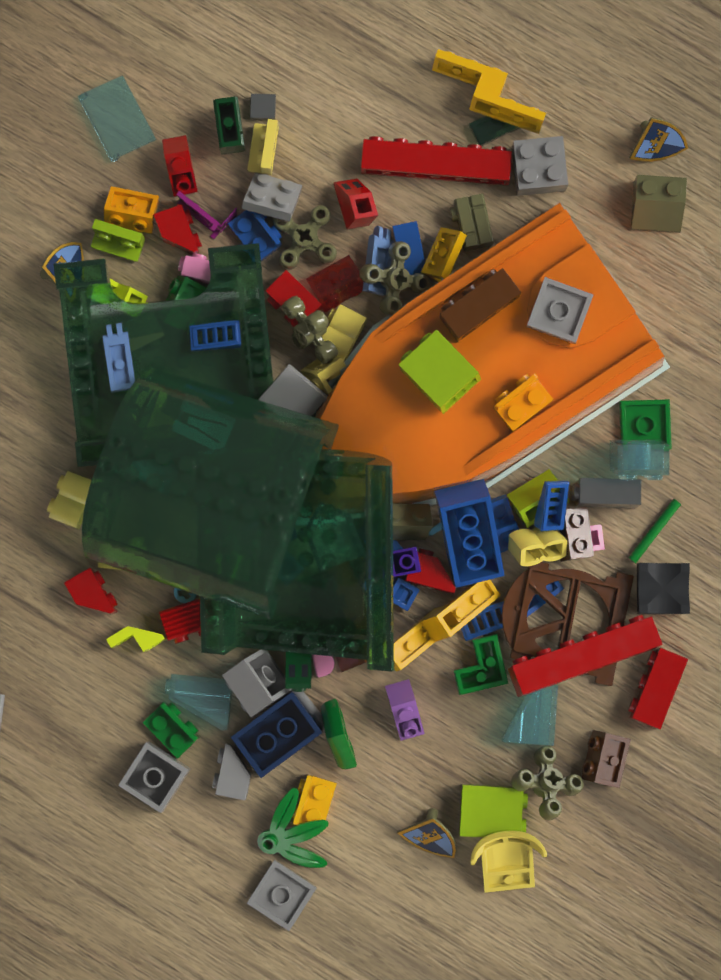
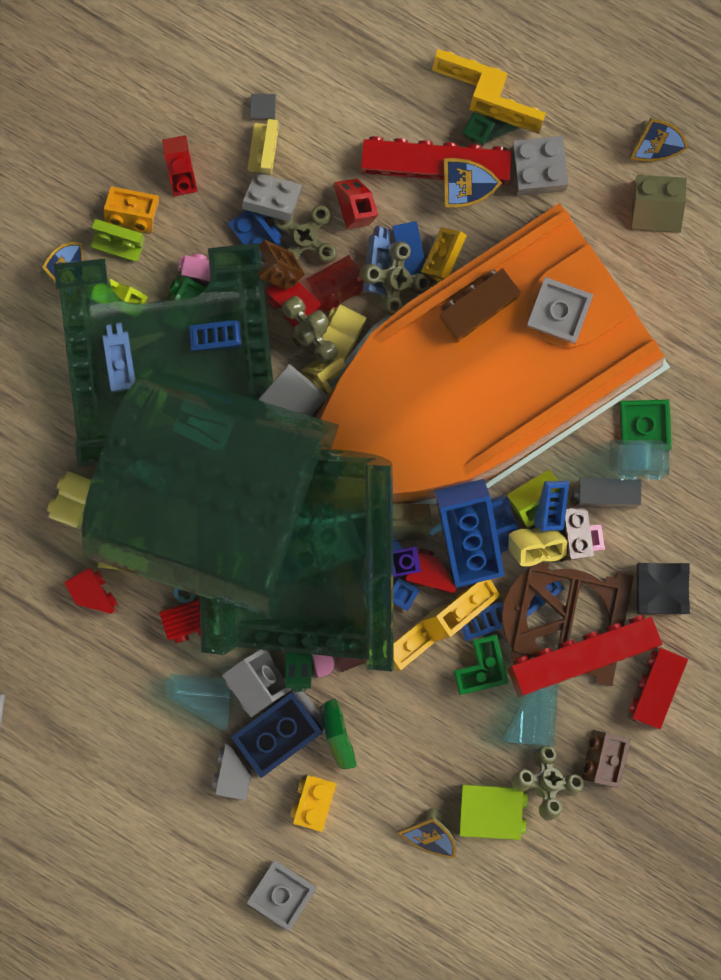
clear light blue piece [78,75,156,162] -> none
neon yellow slope [106,626,167,652] -> none
light grey brick [118,742,191,813] -> none
green bracket [143,701,200,759] -> none
red slope [154,204,202,255] -> none
magenta piece [176,191,237,239] -> none
dark green brick [213,96,246,154] -> none
green plant [257,788,329,868] -> none
medium lavender slope [385,679,425,741] -> none
lime brick [398,329,481,414] -> none
olive brick [450,194,494,252] -> none
light yellow piece [470,831,547,893] -> none
light orange bracket [493,374,554,432] -> none
green bar [628,499,681,564] -> none
none -> reddish brown bracket [258,239,305,290]
none -> shield [444,158,502,208]
none -> dark green tile [461,112,495,147]

